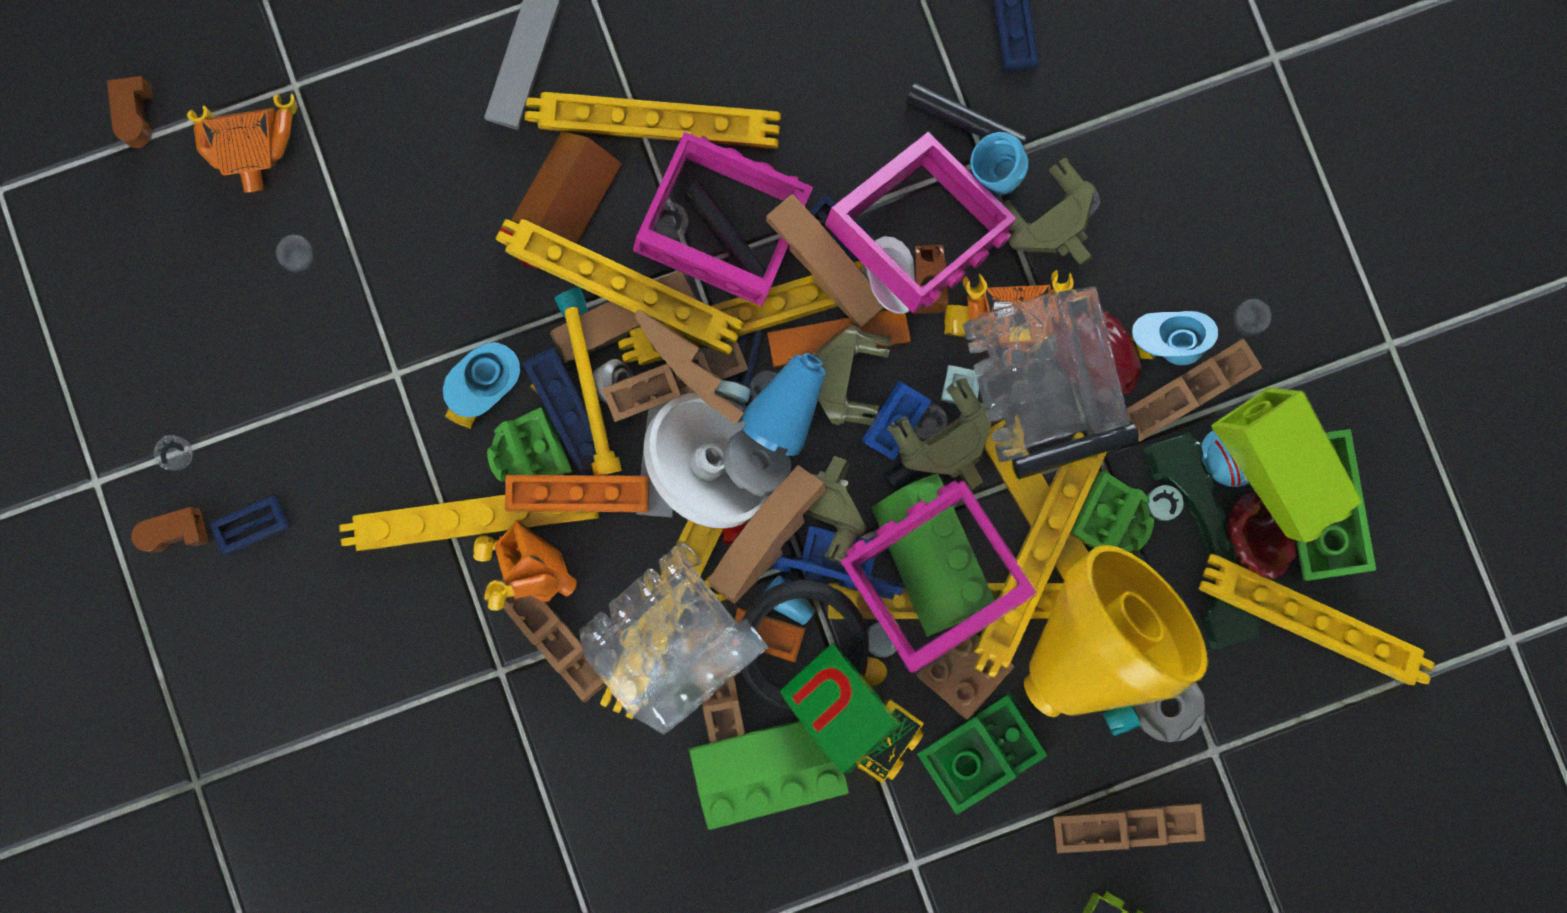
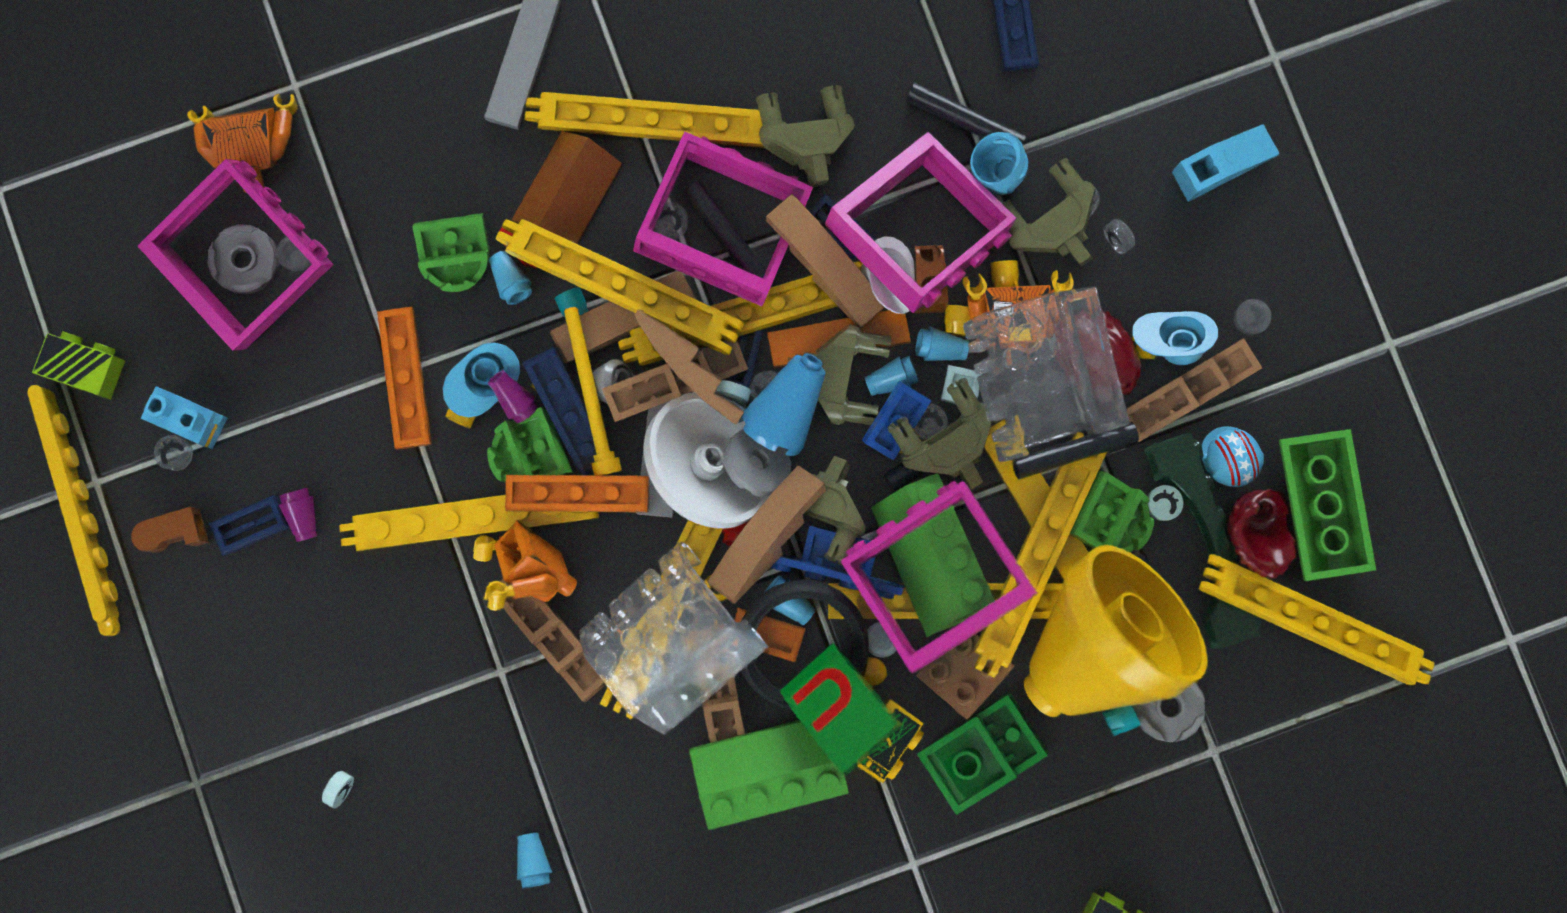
dark orange leg [107,76,153,148] -> none
medium nougat slope [1053,803,1206,853] -> none
lime slope [1211,387,1362,542] -> none
none -> yellow hinge [27,385,120,636]
none -> brick [32,331,125,400]
none -> dark pink window [138,159,334,351]
none -> medium azure hips [141,386,227,449]
none -> light grey tile [207,224,280,294]
none -> magenta cone [279,488,317,542]
none -> light aqua tile [322,771,354,809]
none -> orange tile [377,306,432,450]
none -> bright green slope [412,213,490,292]
none -> magenta cone [488,370,538,423]
none -> medium azure cone [489,251,532,305]
none -> medium azure cone [517,833,553,888]
none -> olive connector [756,85,855,187]
none -> medium azure cone [865,356,919,396]
none -> medium azure cone [915,327,969,361]
none -> yellow hose [990,260,1019,287]
none -> clear tile [1103,219,1135,254]
none -> medium azure slope [1172,124,1280,202]

